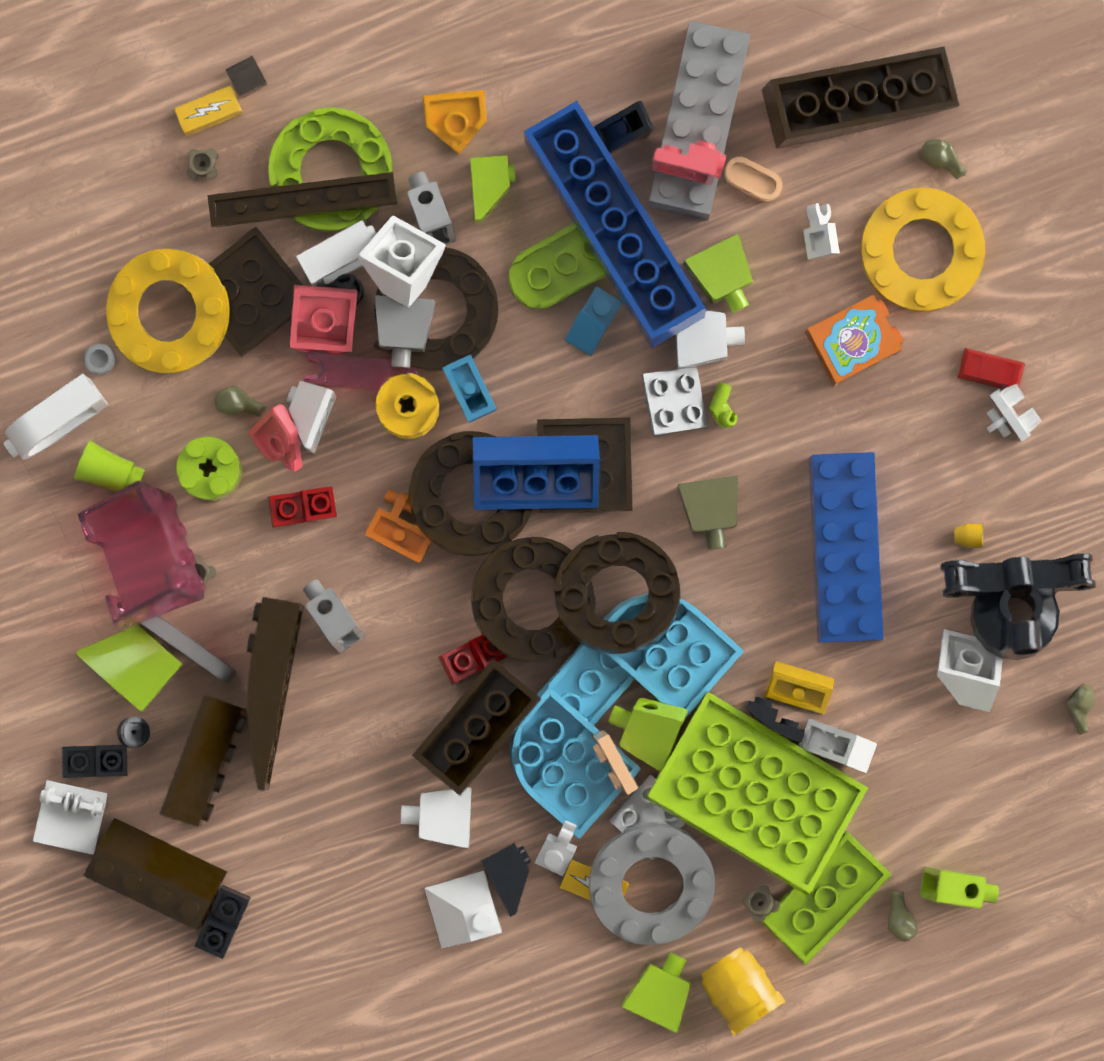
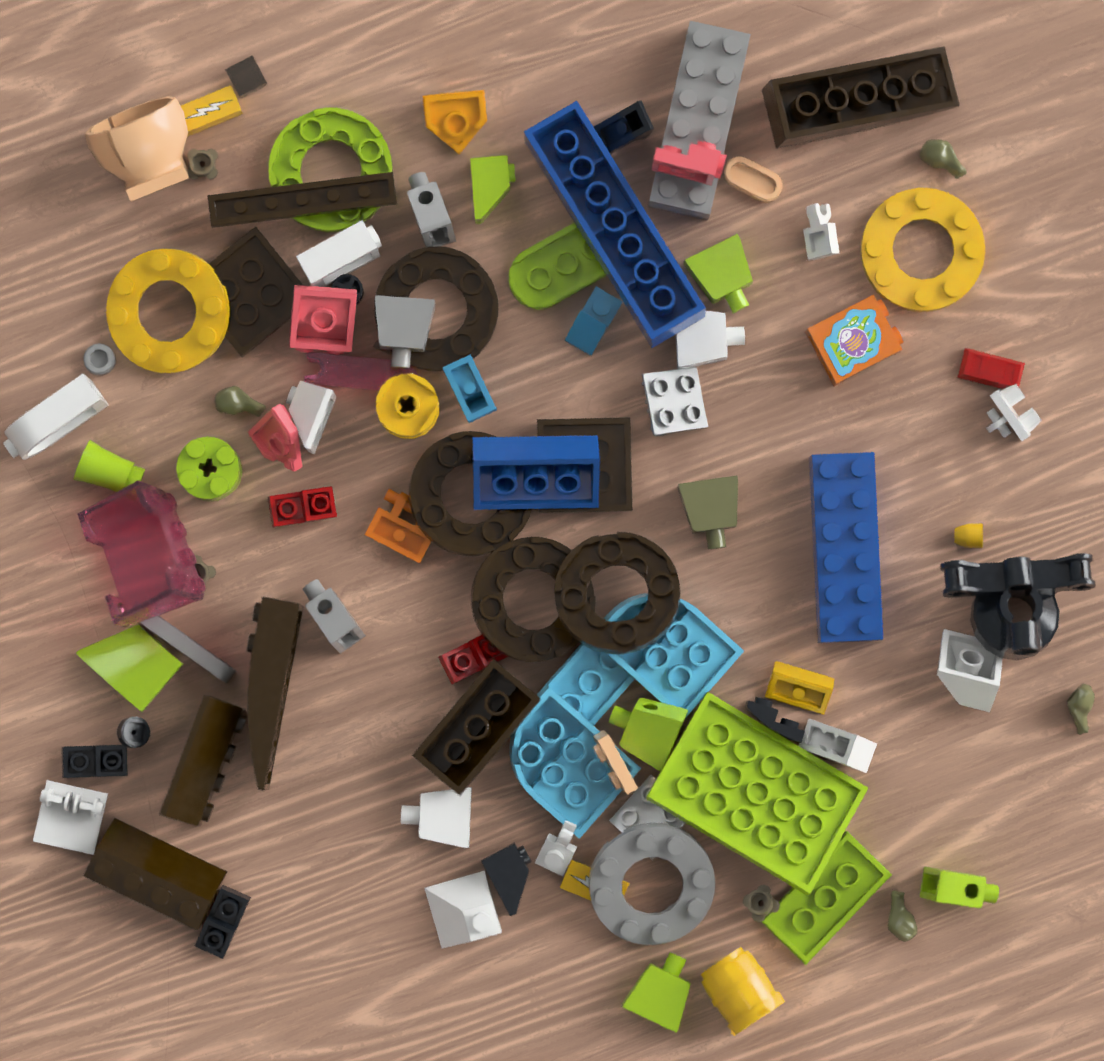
white slope [358,216,445,308] -> none
lime arm [709,382,738,428] -> none
none -> light nougat plate [85,96,189,201]

